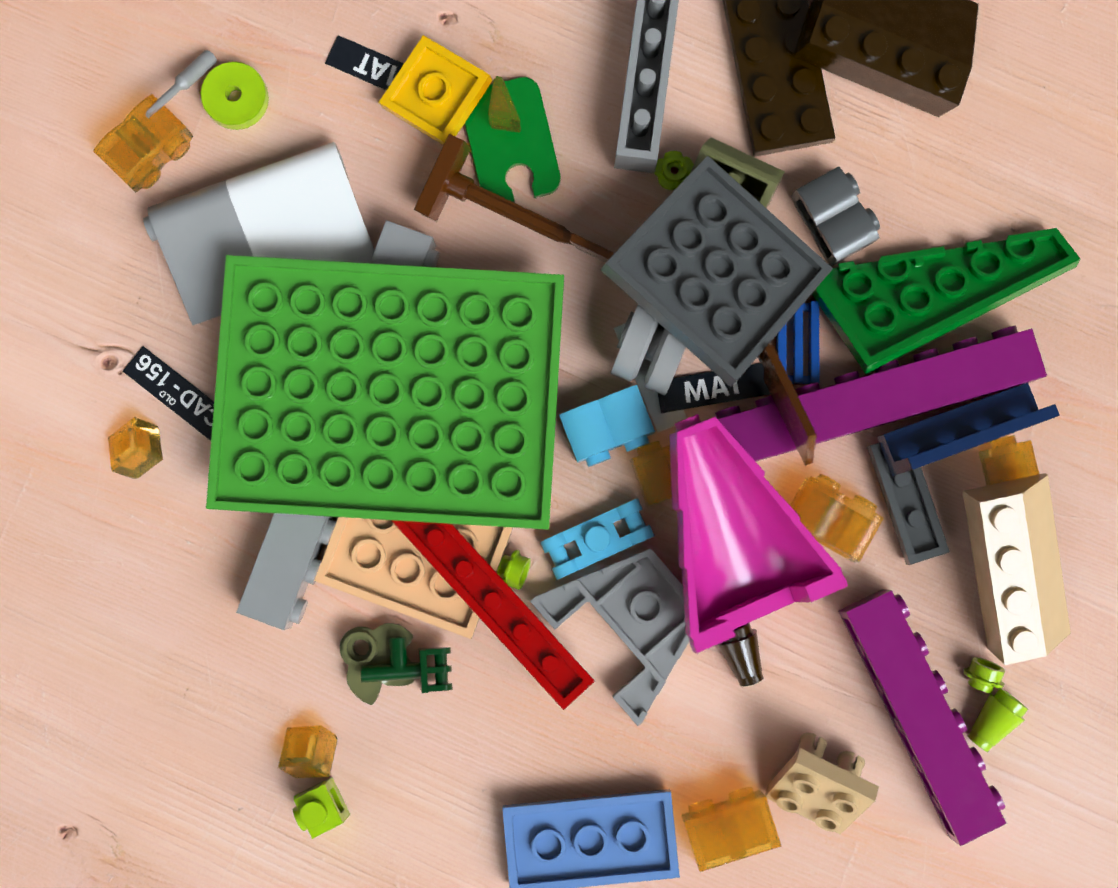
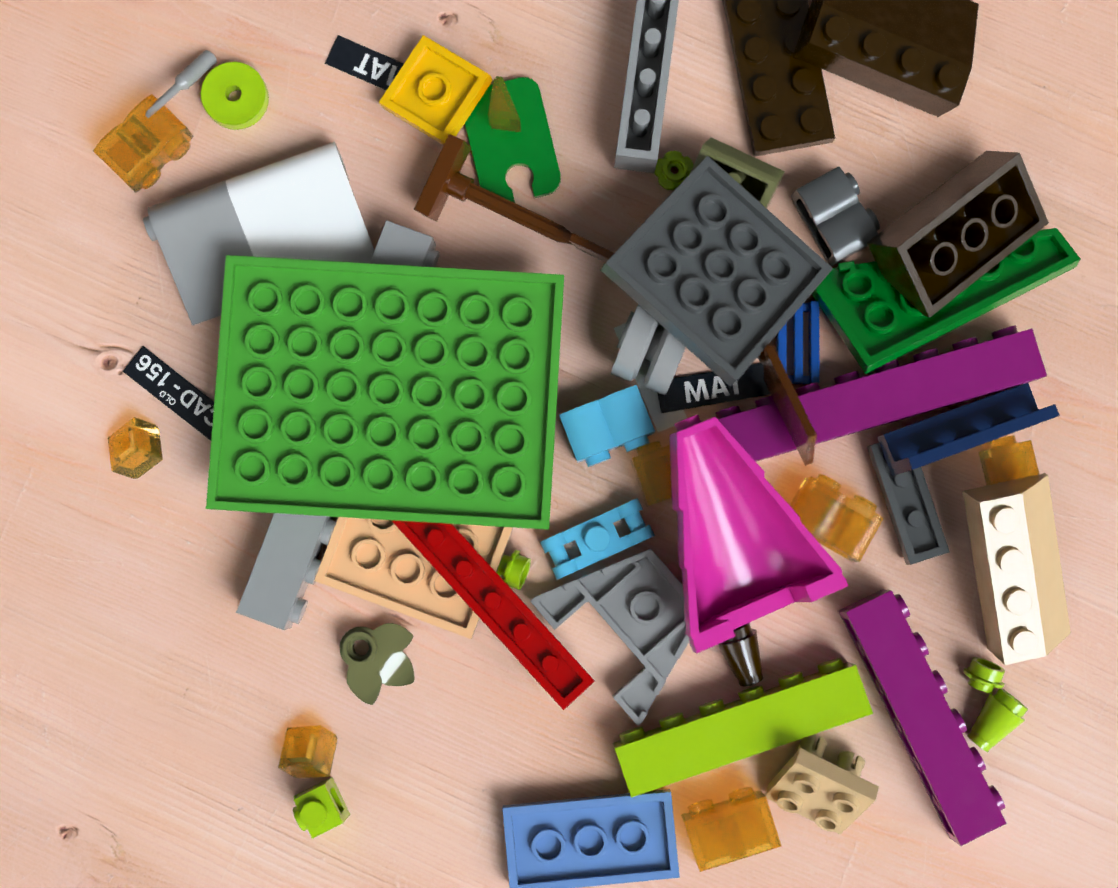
dark green arm [361,637,453,693] -> none
none -> lime brick [613,658,873,798]
none -> dark brown slope [867,151,1049,317]

